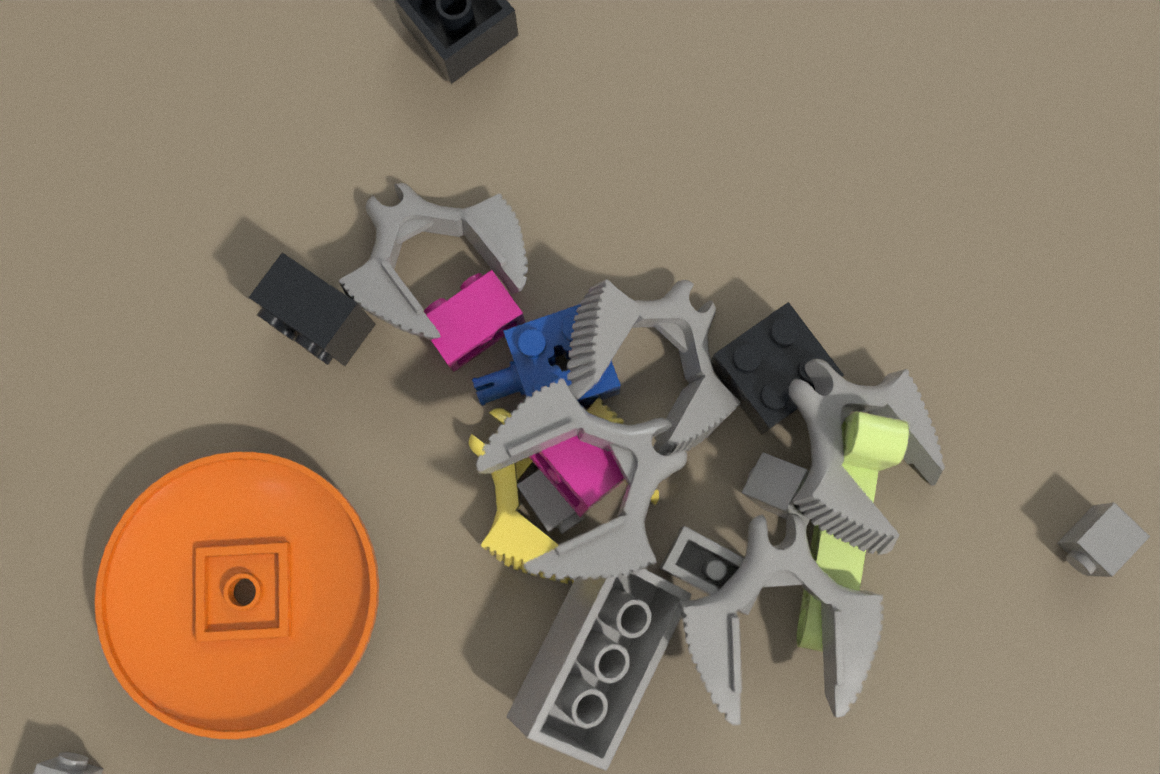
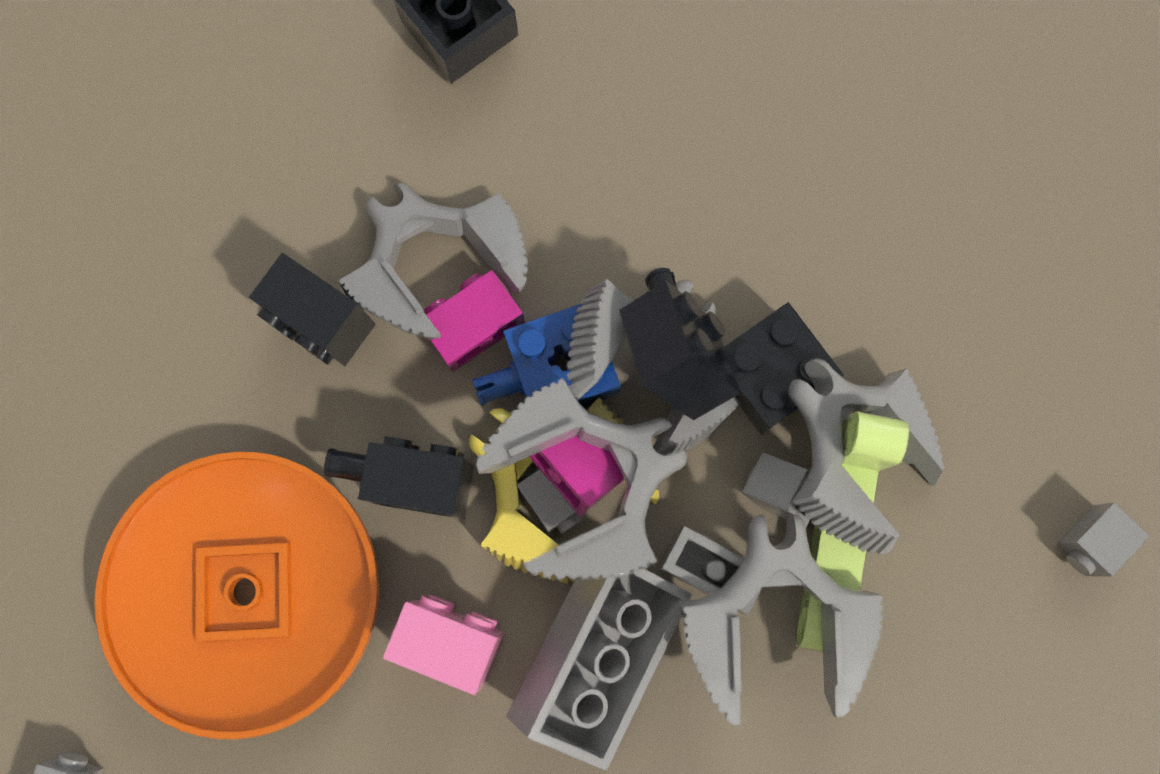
none -> black brick [324,436,474,519]
none -> bright pink brick [383,594,505,695]
none -> black brick [619,268,741,421]

